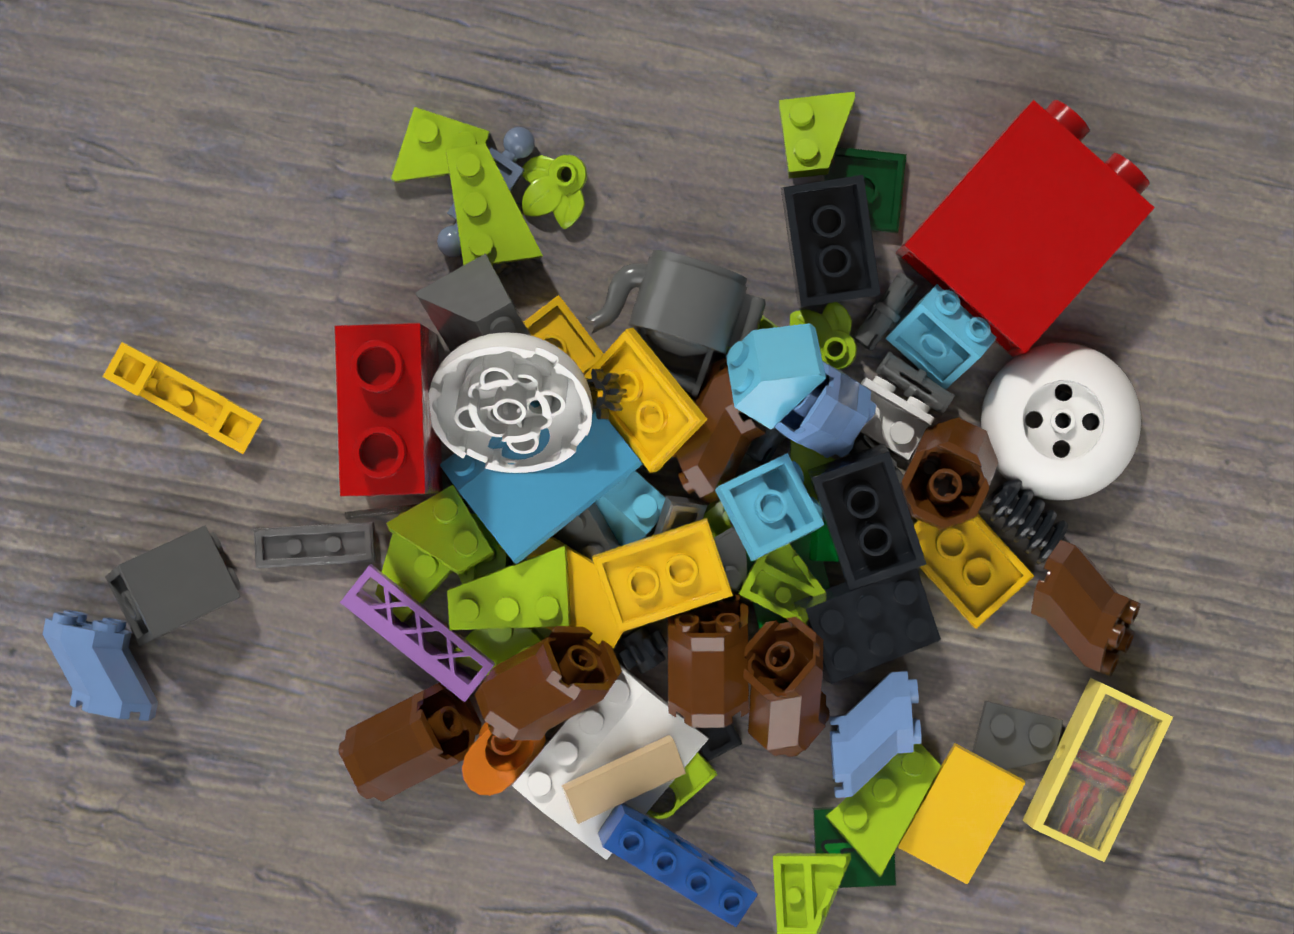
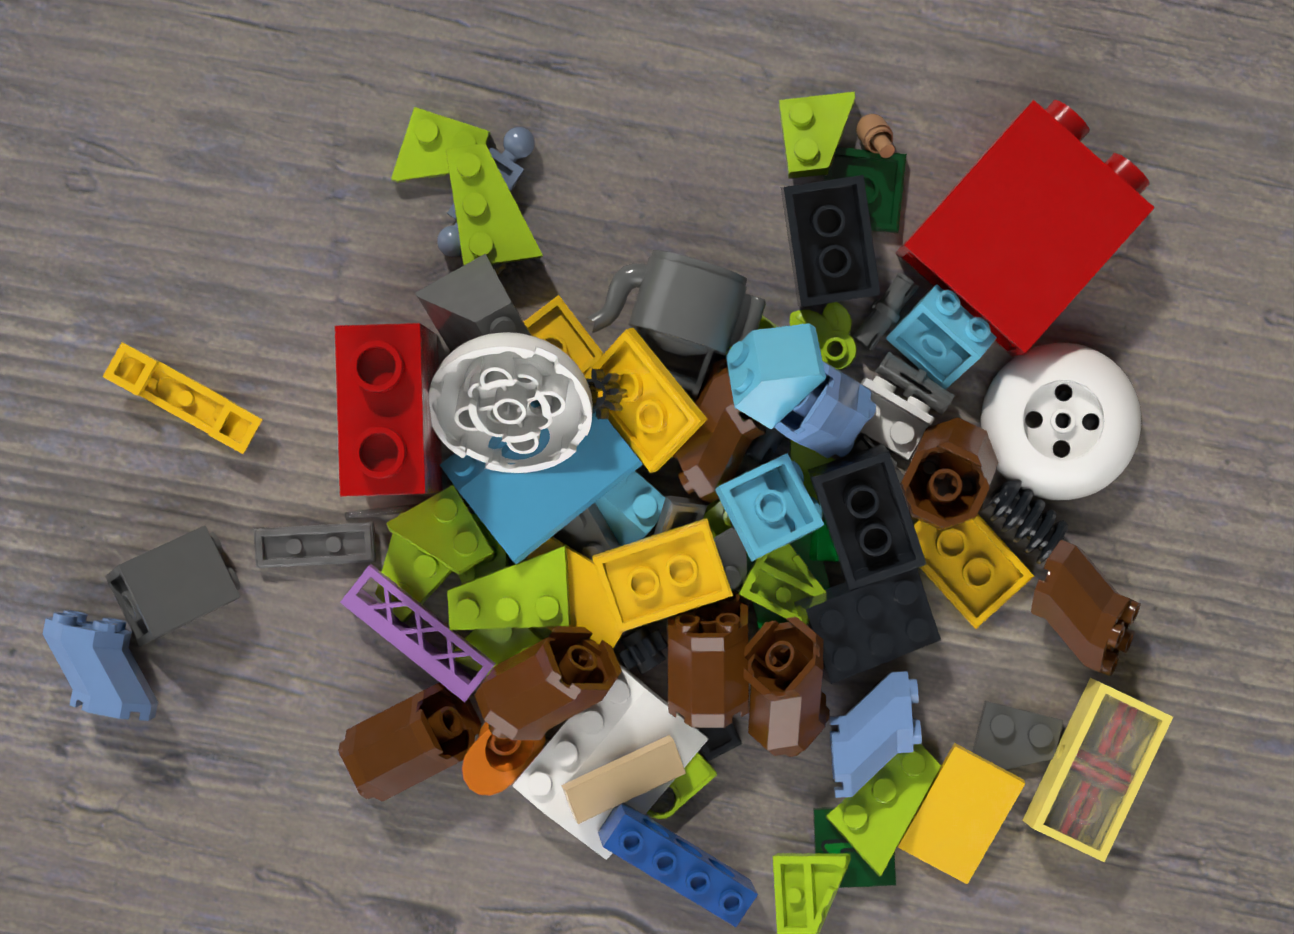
lime plate [522,155,588,229] -> none
none -> medium nougat cylinder [856,114,895,158]

